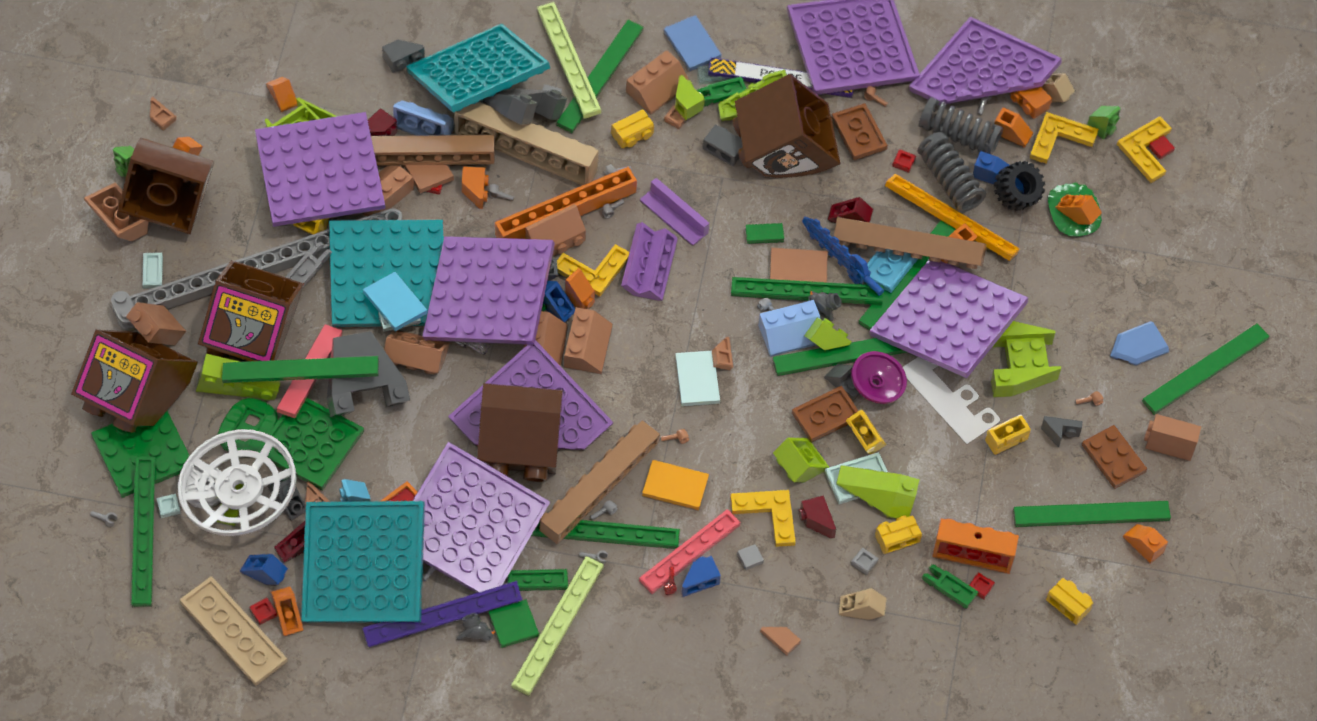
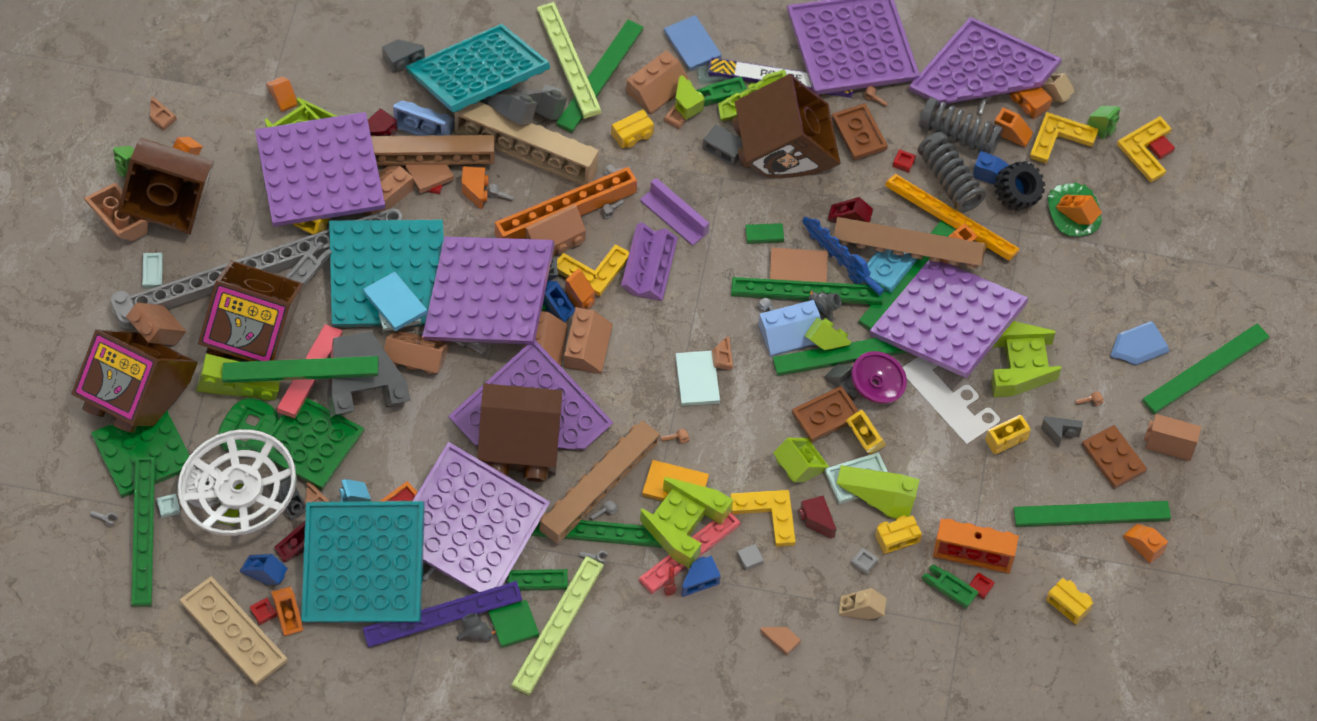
none -> lime wedge [640,477,733,569]

